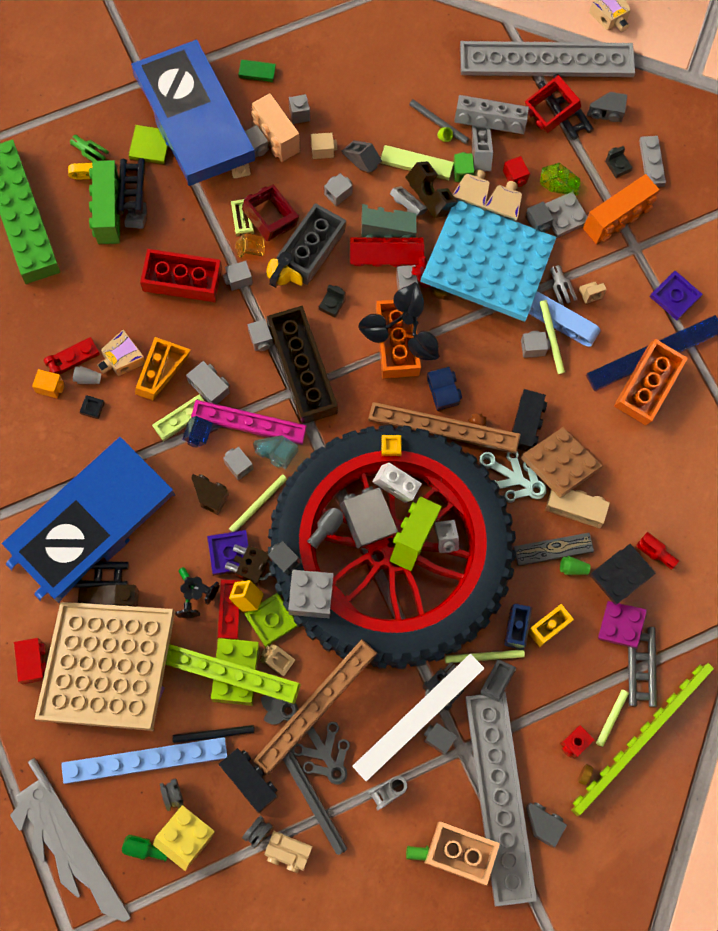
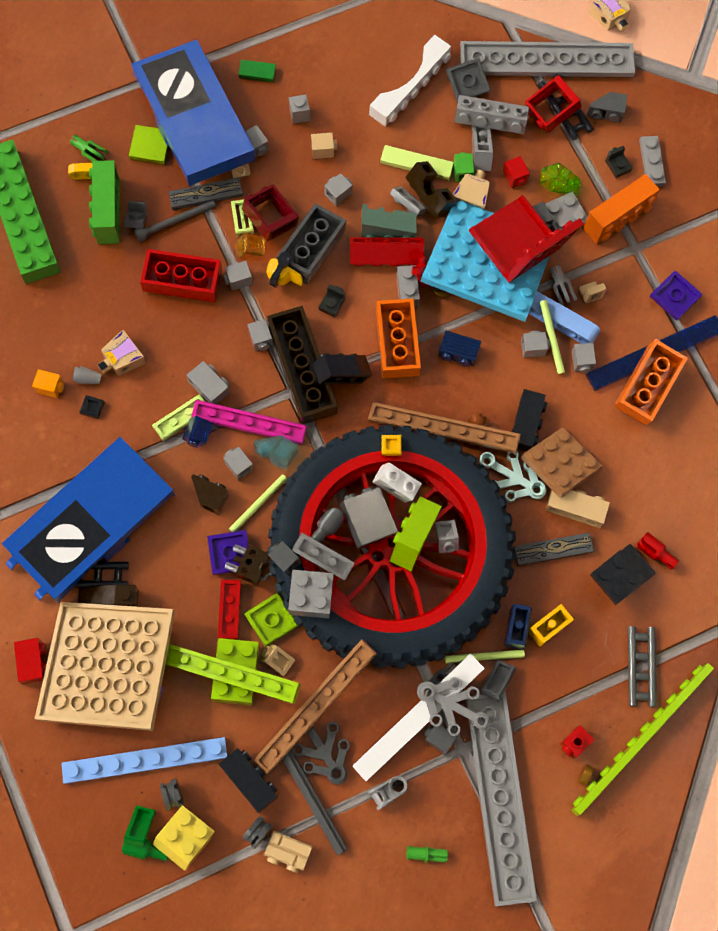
light grey animal [10,758,131,922] -> none
red plate [43,337,100,375] -> none
black bar [116,158,145,215] -> none
light orange wedge [135,337,191,401] -> none
black bar [173,725,255,743] -> none
black plant [175,567,220,619] -> none
yellow brick [229,580,264,612] -> none
light nougat brick [251,93,300,162] -> none
dark grey plate [261,696,298,725] -> none
dark grey slope [341,140,382,172] -> none
black plant [358,282,440,360] -> none
dark grey bar [409,99,469,144] -> none
light nougat brick [425,822,500,885] -> none
dark blue brick [427,367,462,411] -> none
lime hinge [437,127,453,142] -> none
tan torso [484,181,522,222] -> none
dark grey slope [526,802,567,848] -> none
bright green cone [560,556,590,575] -> none
yellowish green bar [596,690,629,747] -> none
magenta plate [598,601,647,649] -> none
none -> green tile [123,805,156,848]
none -> dark grey piece [134,200,217,243]
none -> dark grey tile [168,178,243,210]
none -> light grey plate [292,533,355,580]
none -> black brick [313,353,372,384]
none -> white arch [369,35,451,127]
none -> light grey plant [417,677,489,736]
none -> dark blue brick [438,330,481,367]
none -> dark grey tile [446,58,491,104]
none -> red bracket [468,194,584,283]
none -> light grey brick [572,343,596,373]

